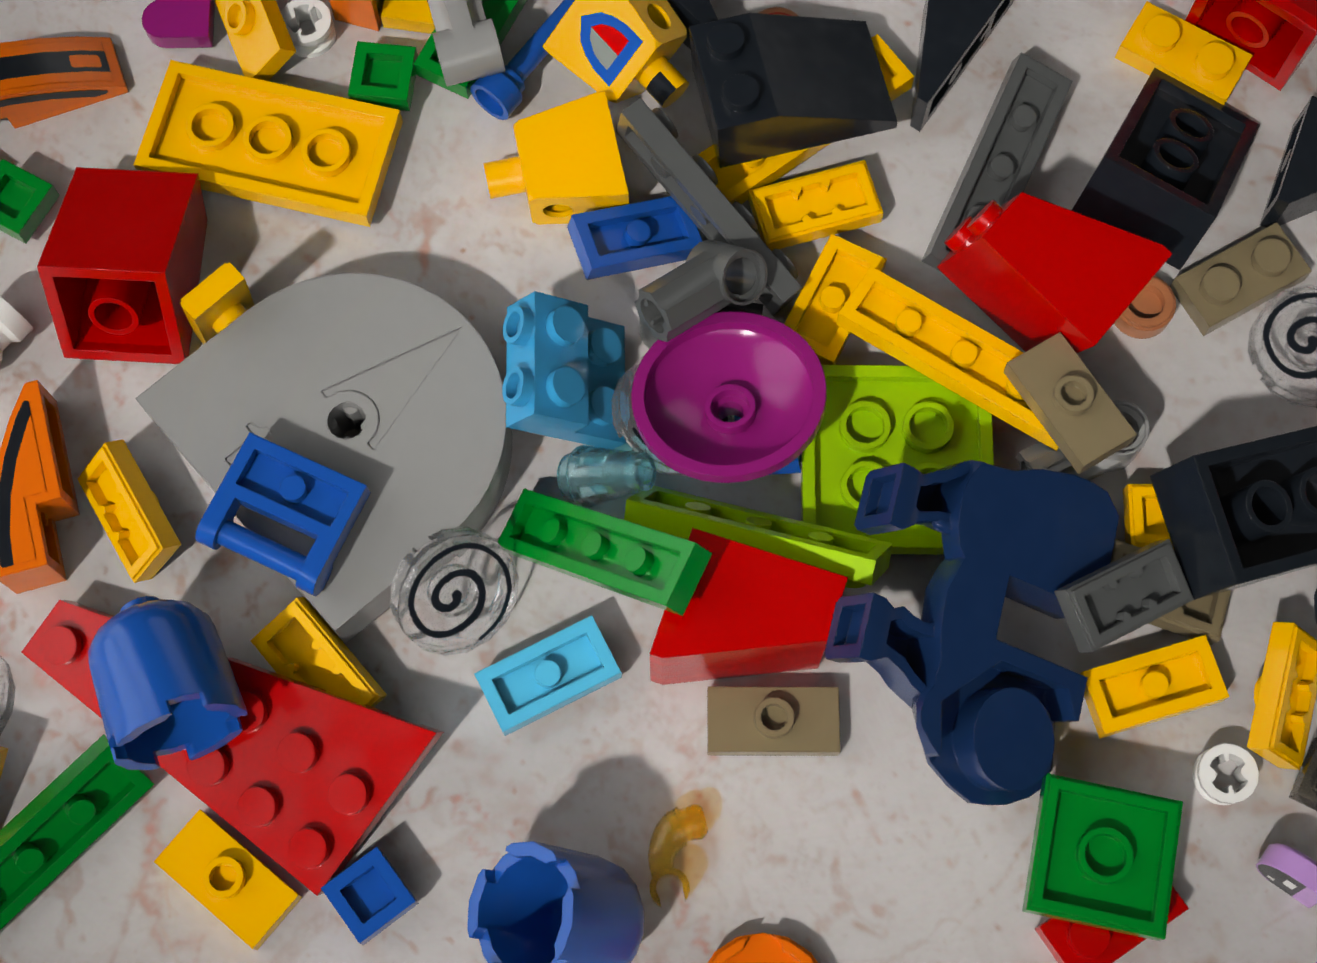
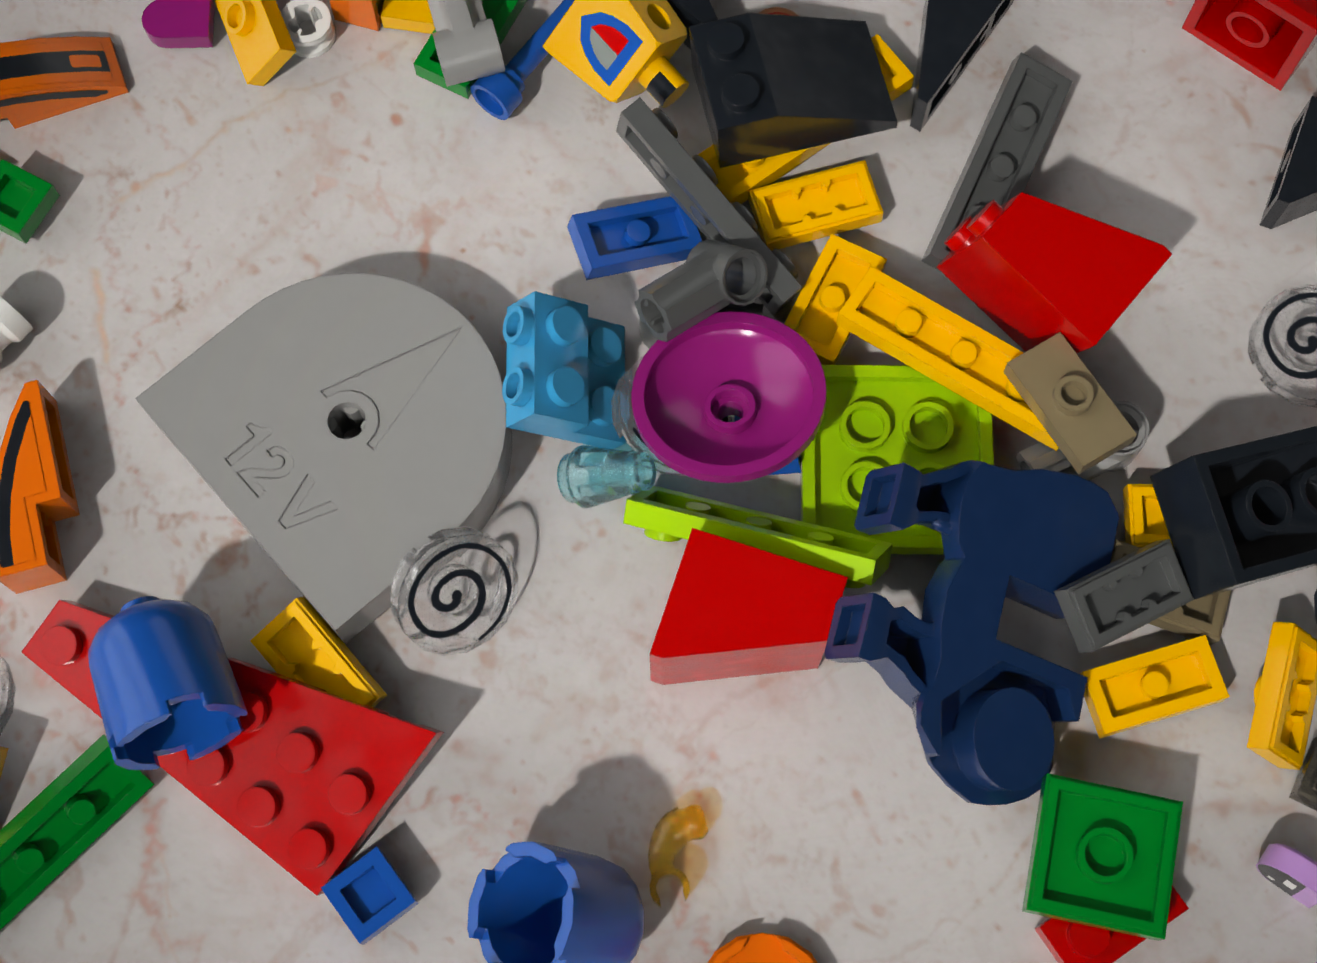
red slope [37,167,208,364] -> none
yellow plate [77,440,182,583] -> none
yellow plate [133,60,403,227] -> none
yellow plate [154,809,303,950] -> none
yellow plate [180,262,255,344] -> none
blue plate [195,432,371,596] -> none
green plate [348,41,418,111] -> none
medium azure plate [474,615,622,736] -> none
yellow torso [483,91,629,225] -> none
green plate [496,489,712,616] -> none
dark tan plate [707,686,840,756] -> none
black slope [1072,68,1260,270] -> none
nougat tile [1114,276,1176,339] -> none
yellow plate [1115,1,1253,105] -> none
dark tan plate [1170,222,1312,336] -> none
white bush [1192,743,1259,806] -> none

